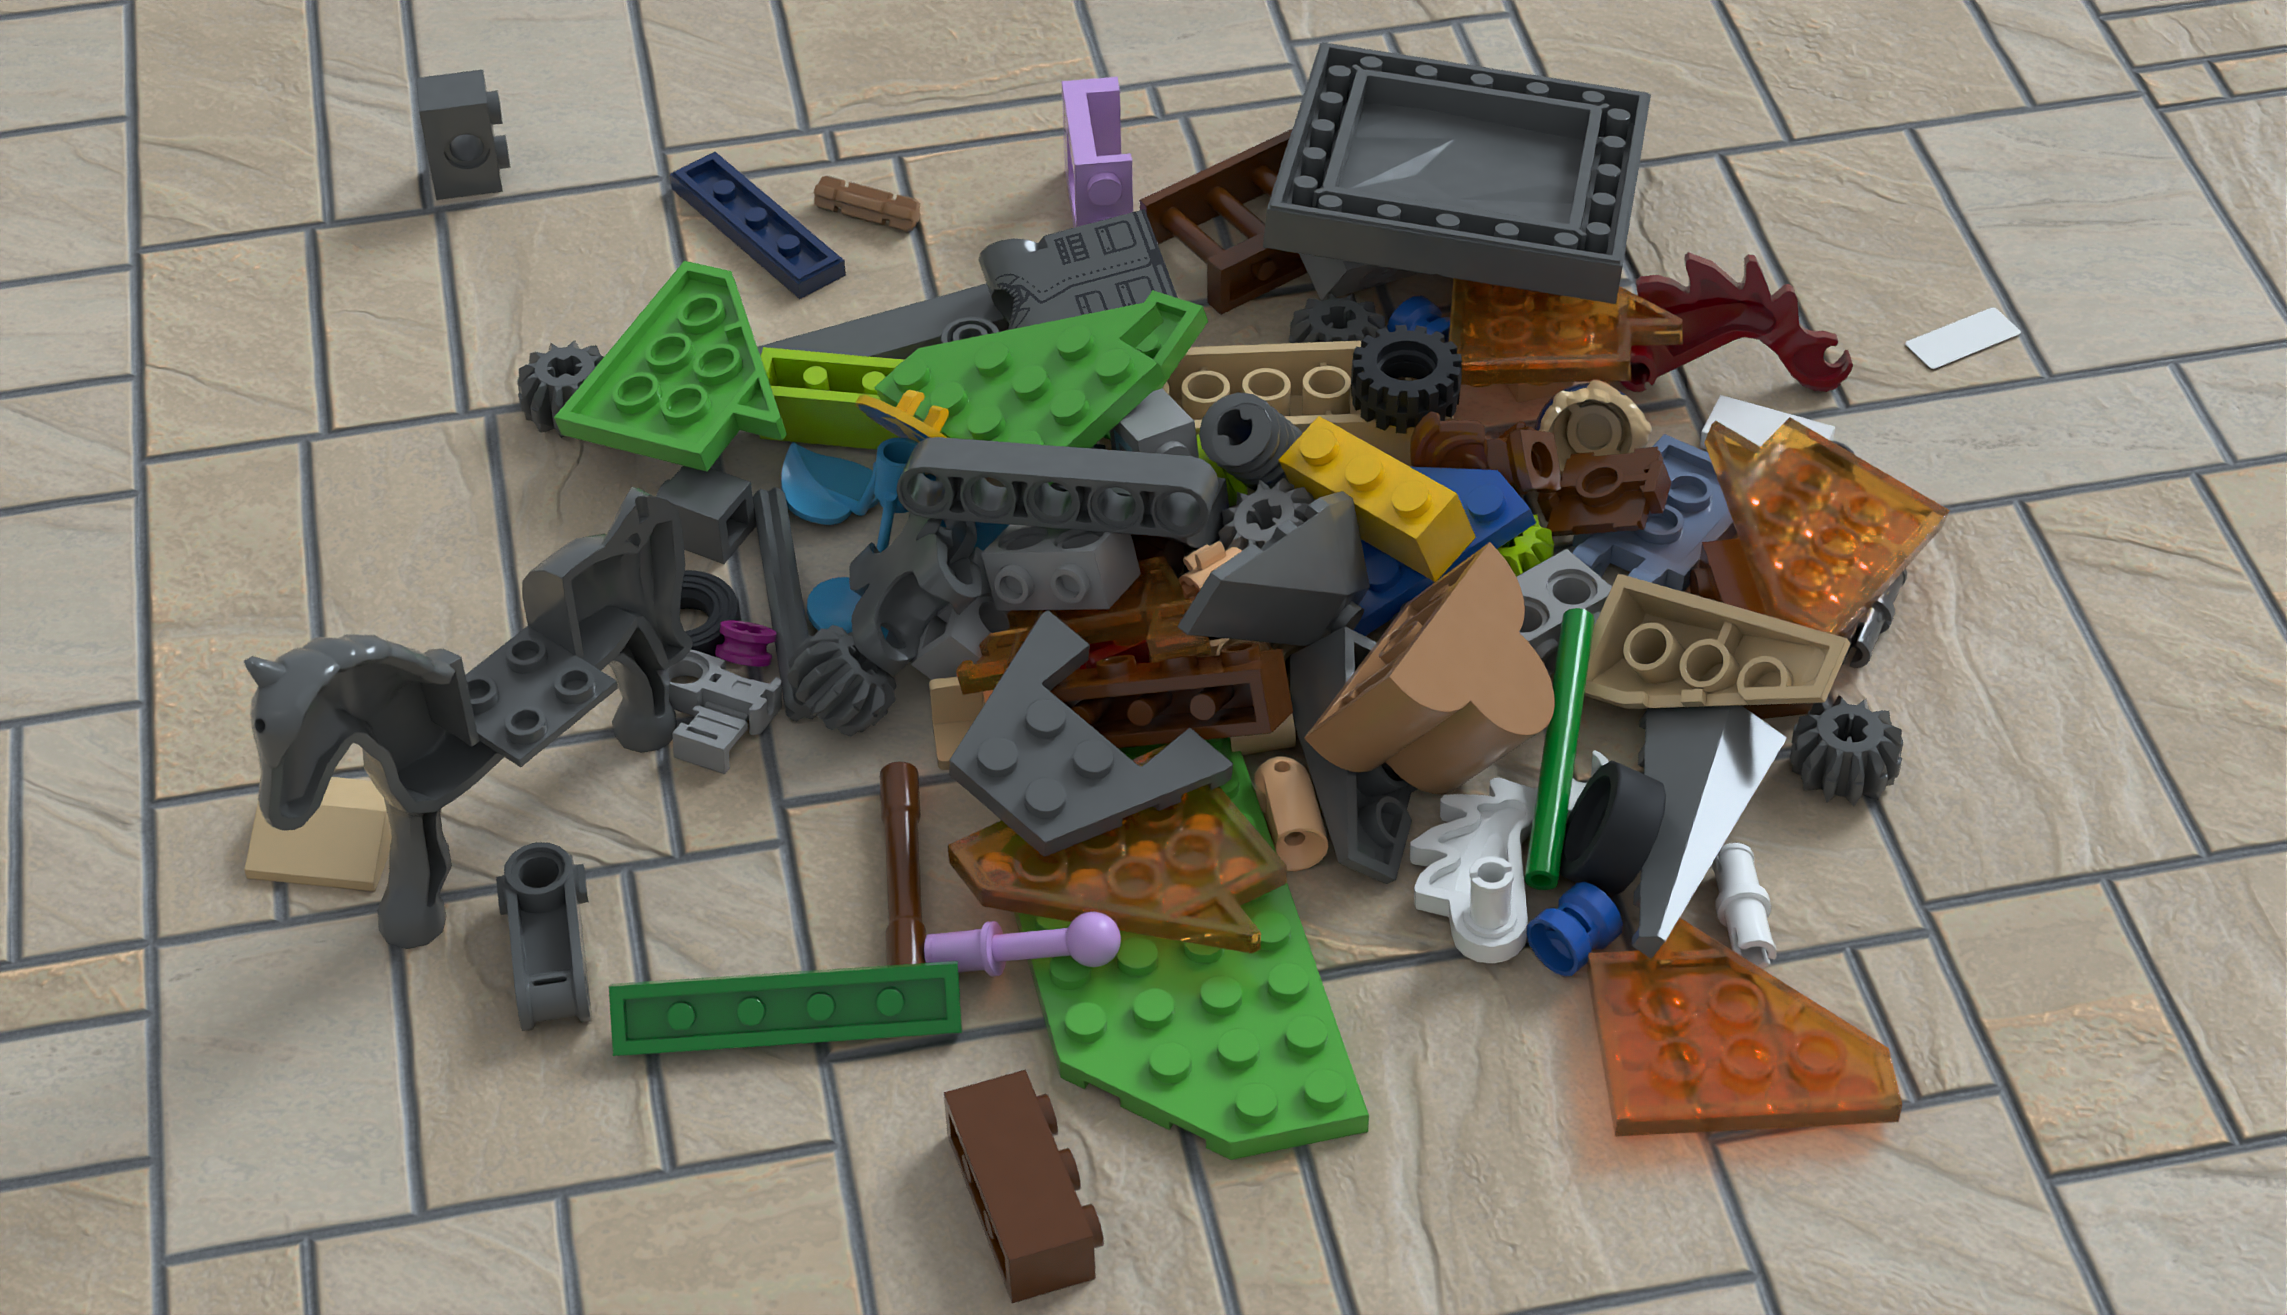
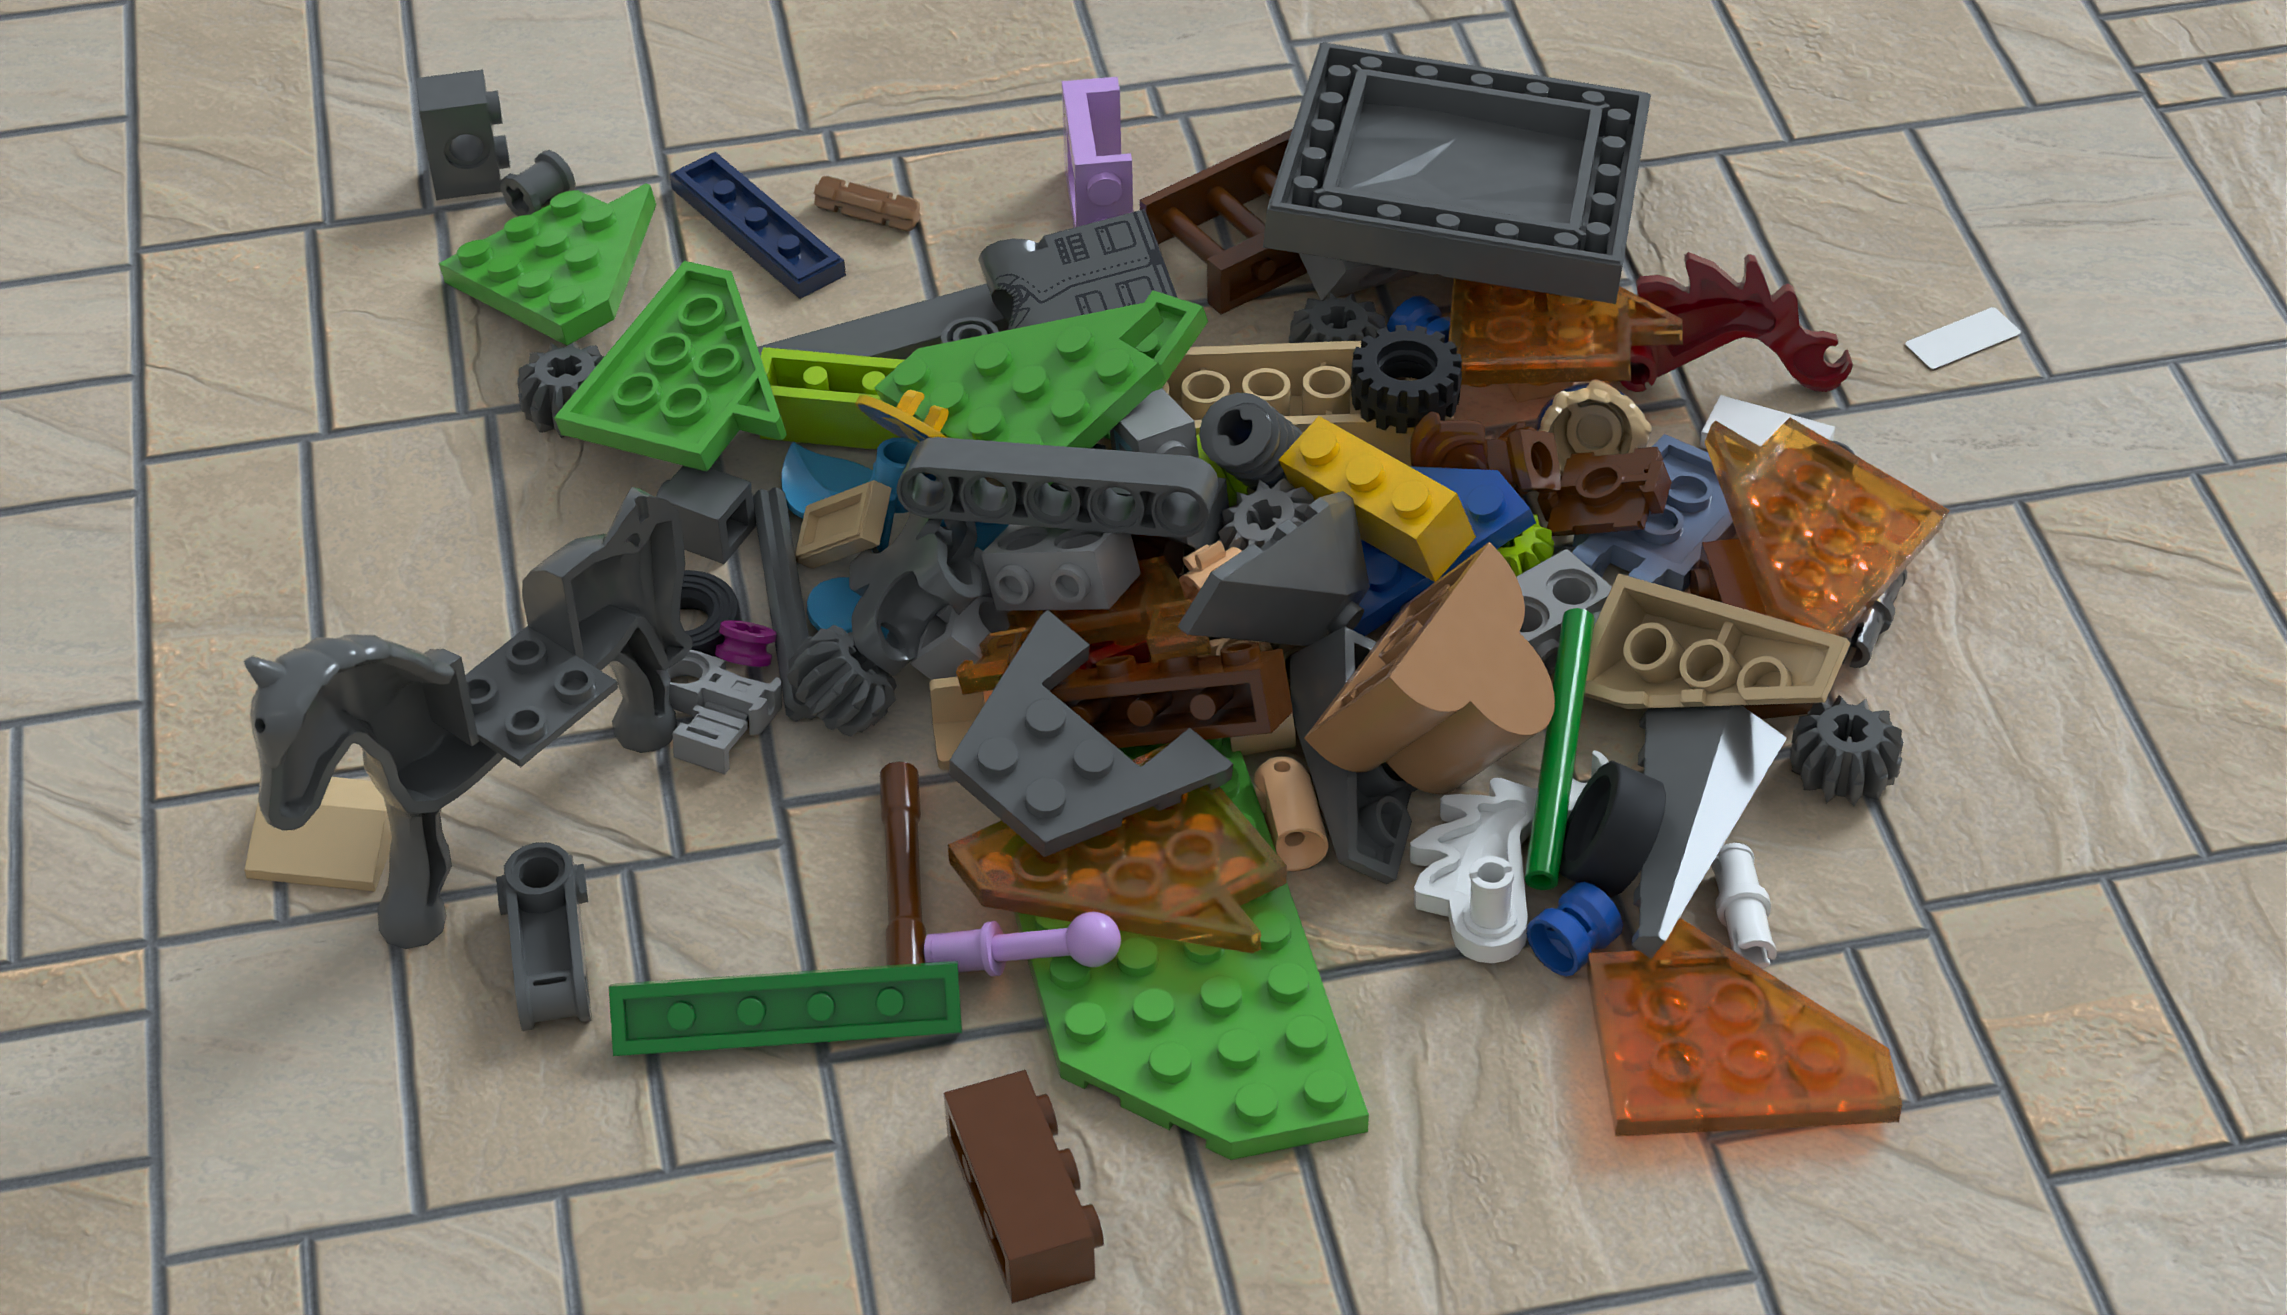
none -> bright green wing [439,183,656,346]
none -> dark grey bush [500,150,576,216]
none -> tan tile [795,480,892,569]

